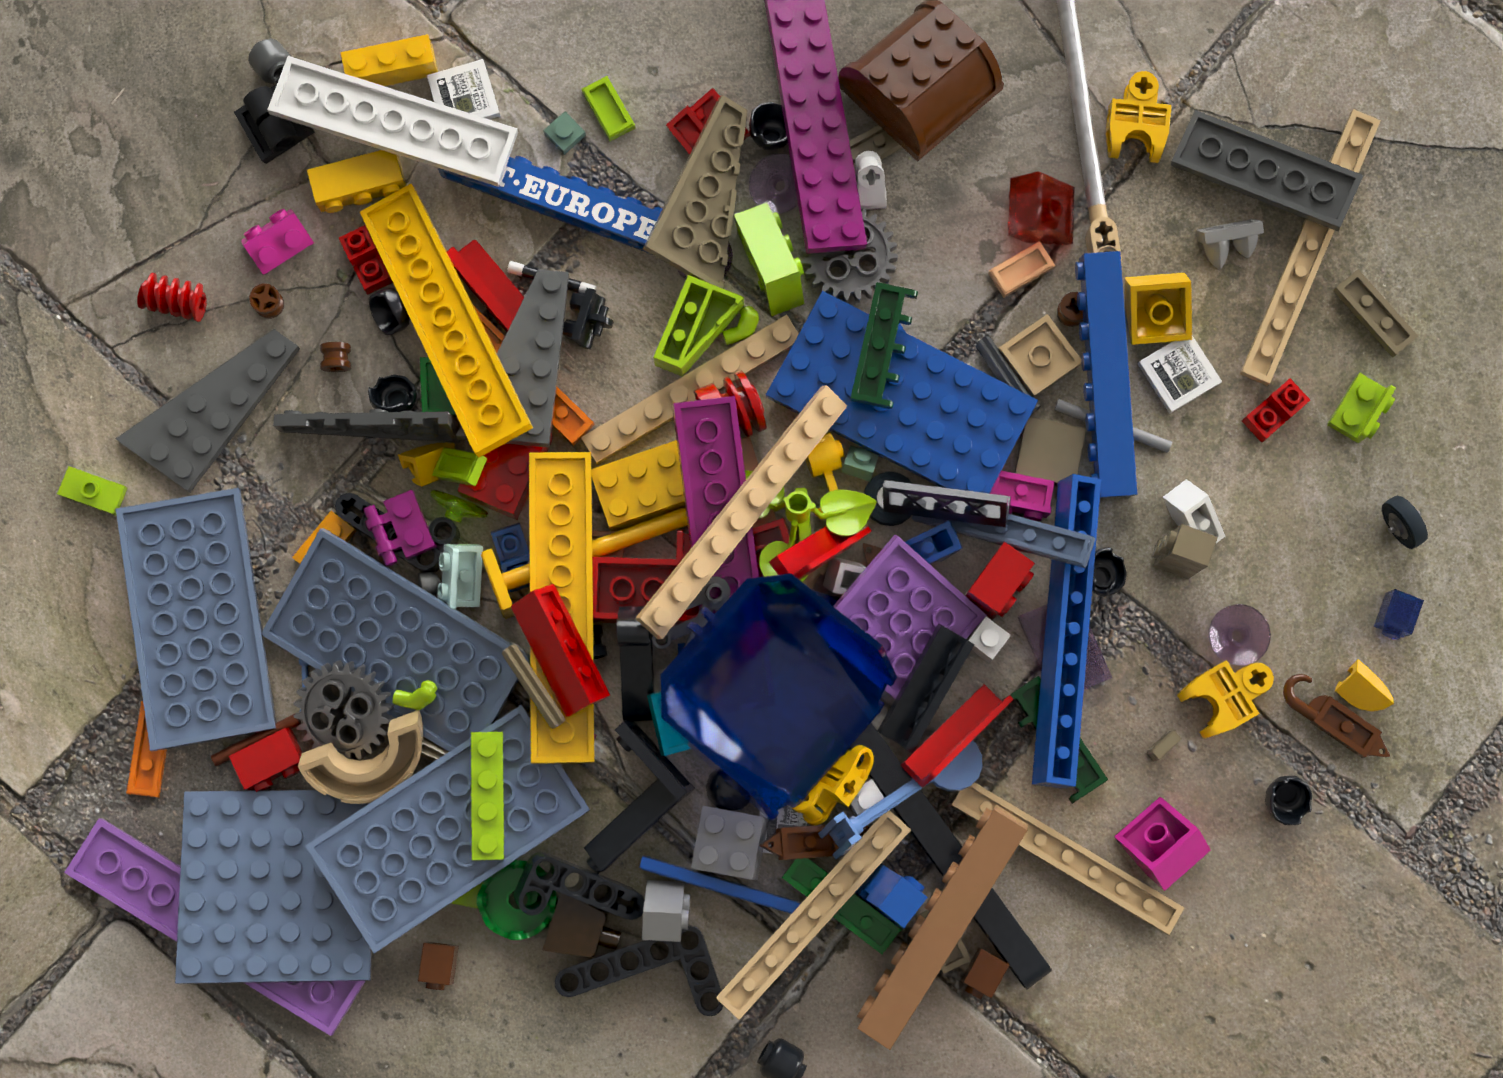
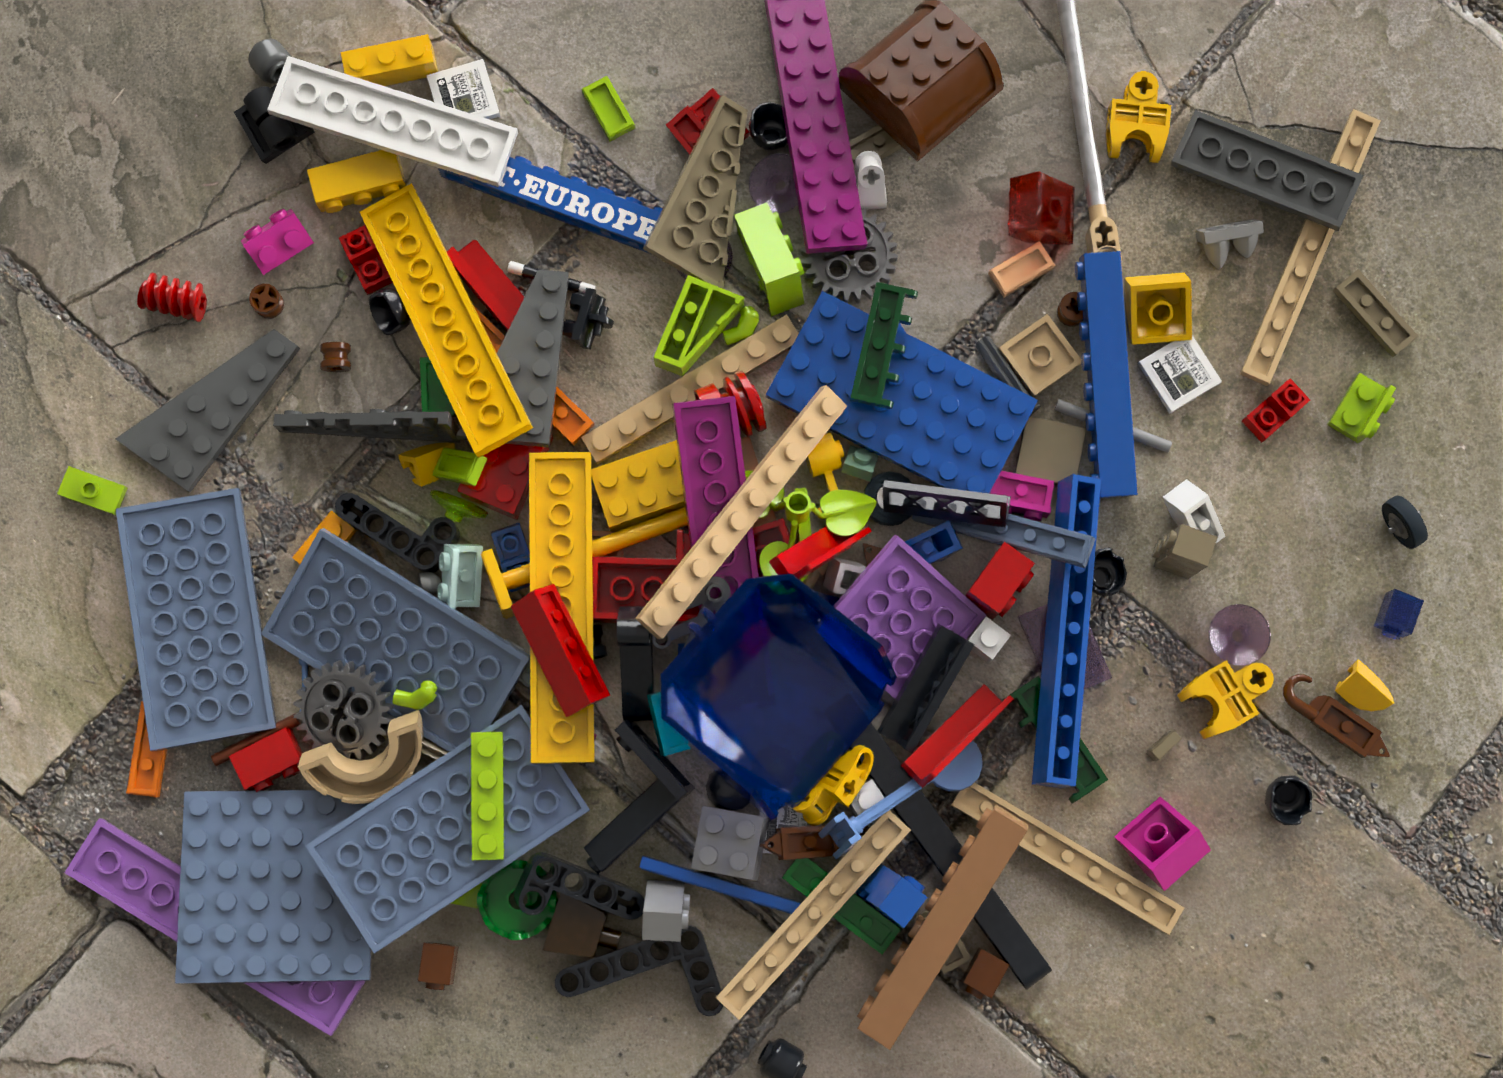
magenta plate [363,490,436,566] -> none
black hair [368,374,417,412] -> none
dark tan axle [502,644,565,729] -> none
sand green plate [543,111,586,155] -> none

